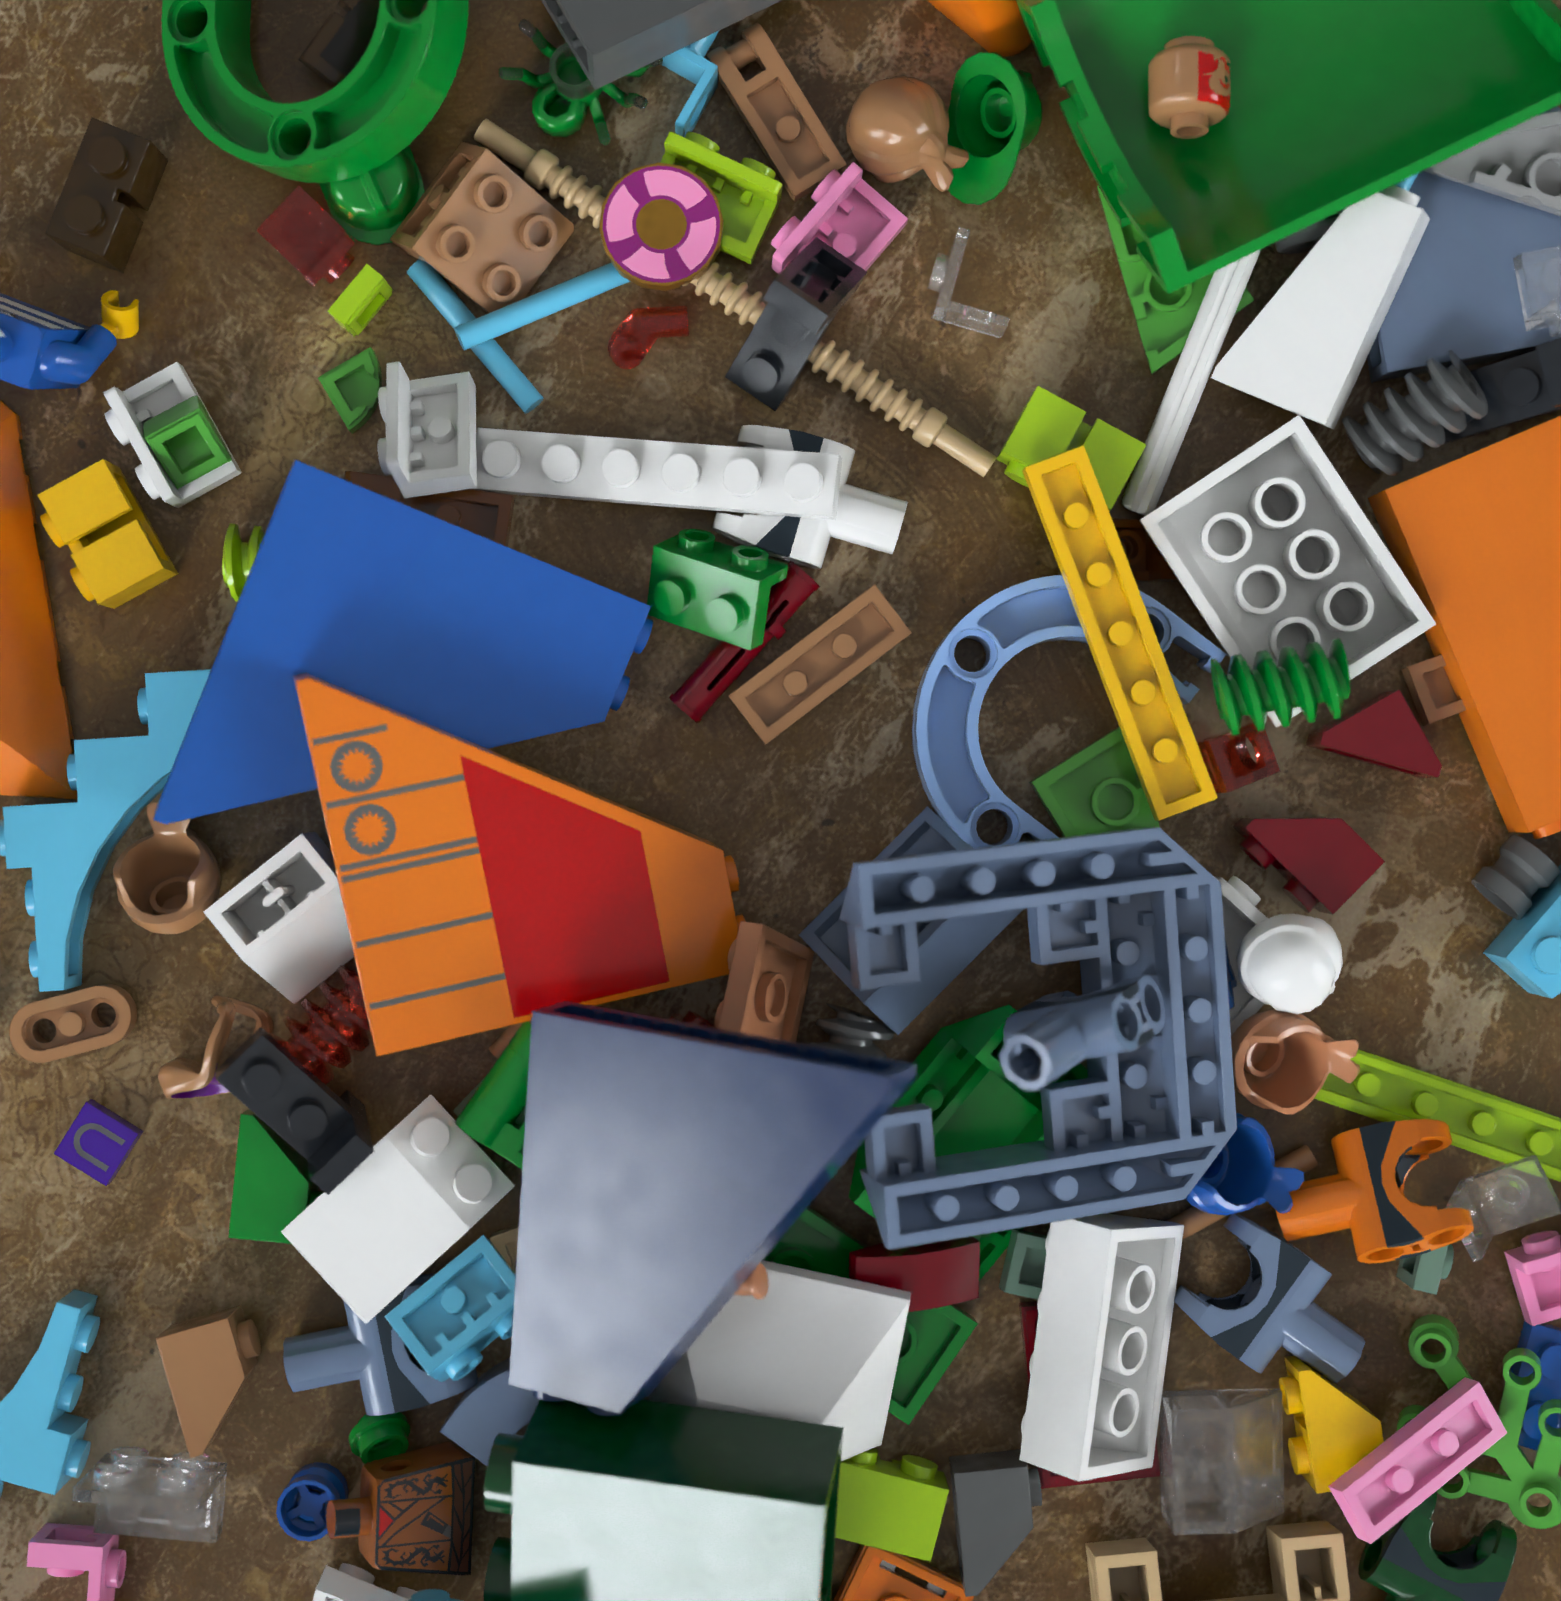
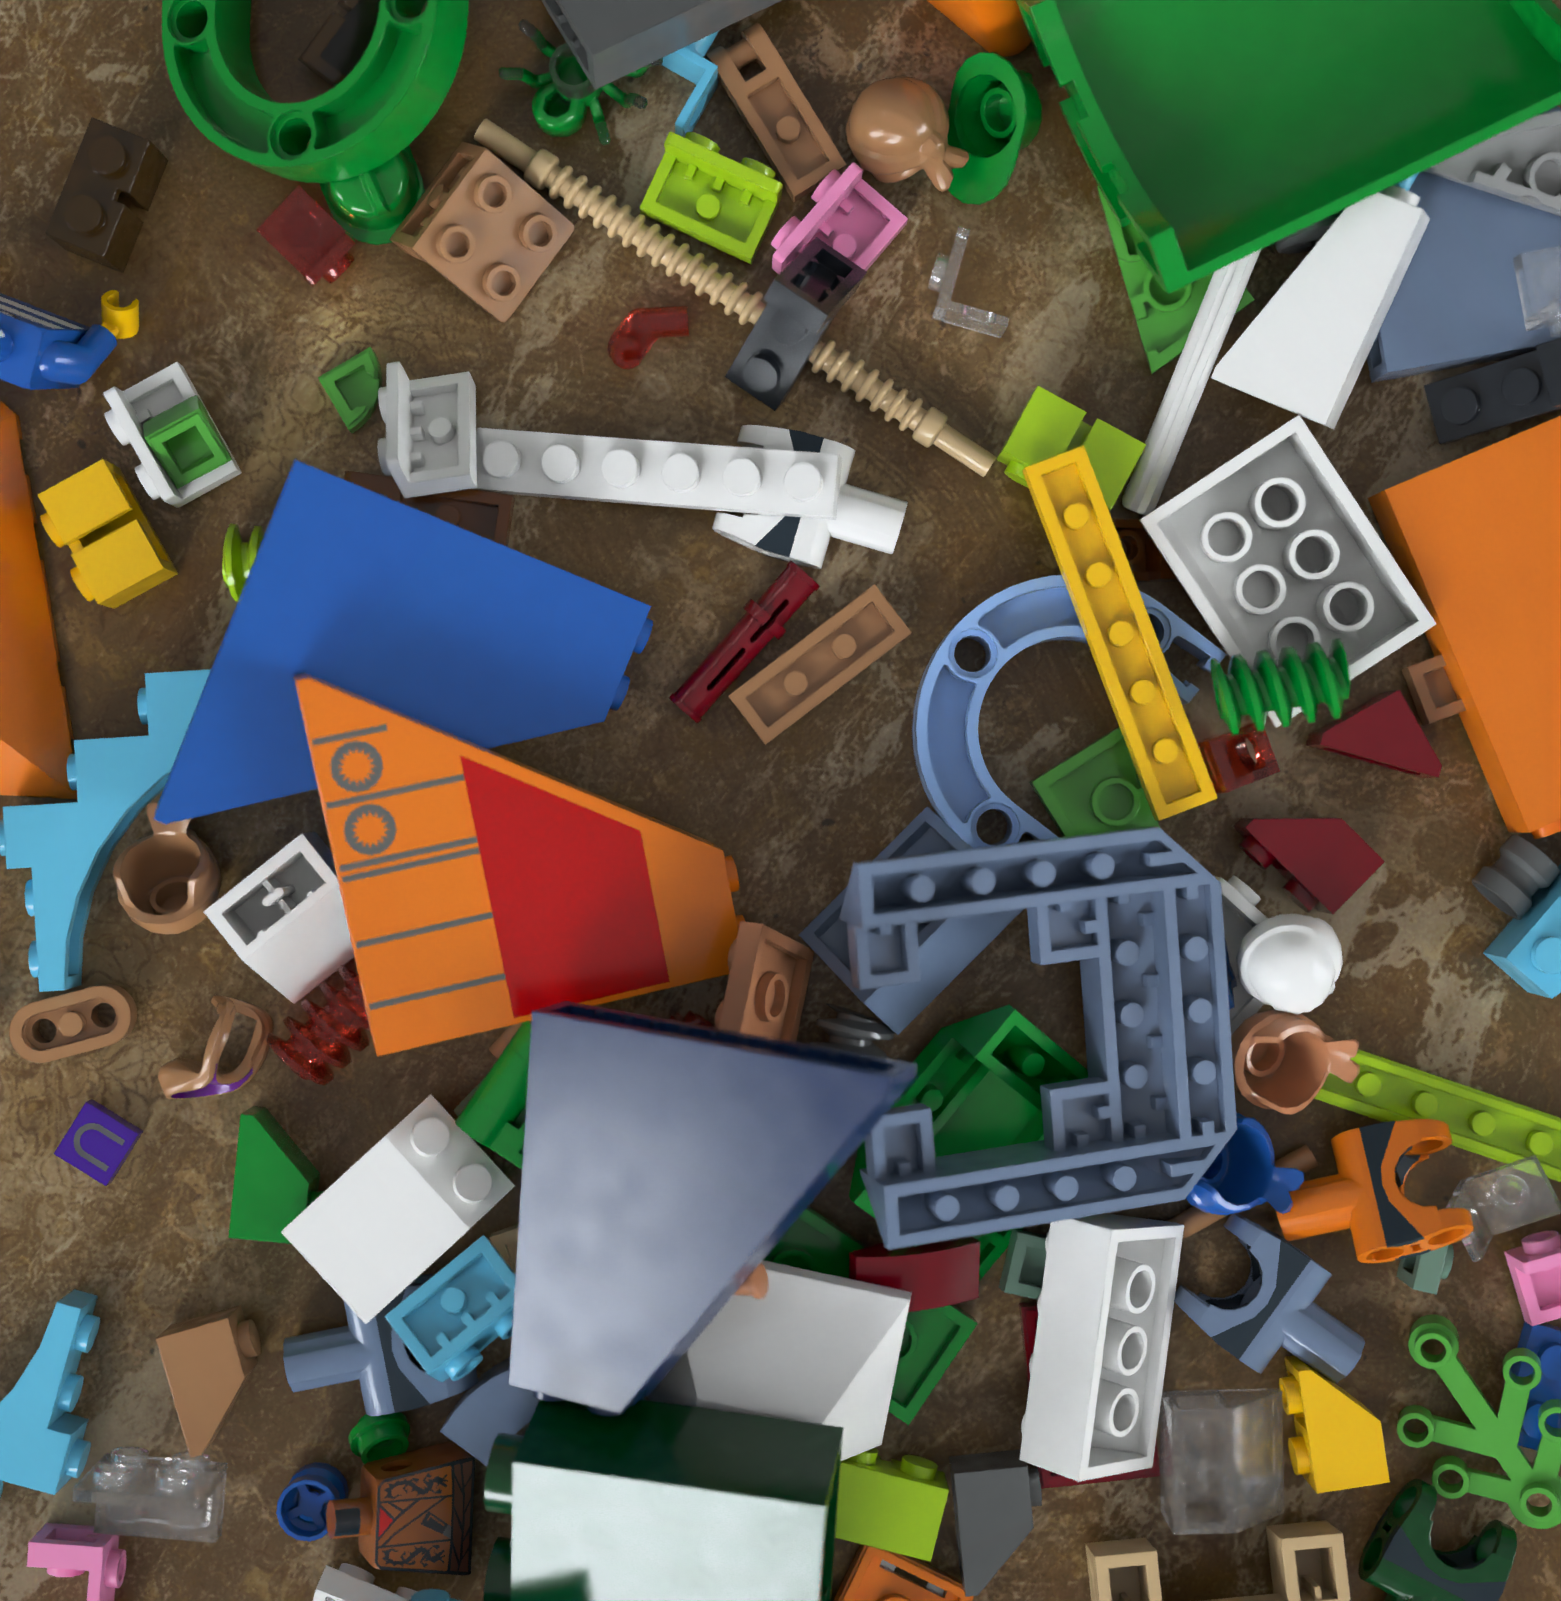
black bracket [215,1027,374,1195] -> none
lime tile [327,264,393,337] -> none
medium azure bar [407,260,544,414] -> none
medium azure bar [454,263,630,351] -> none
tile [599,162,723,291] -> none
green bracket [647,529,788,651] -> none
sand blue connector [1000,975,1165,1091] -> none
medium nougat head [1148,36,1230,139] -> none
bright pink plate [1328,1377,1507,1544] -> none
dark grey piece [1342,350,1488,476] -> none

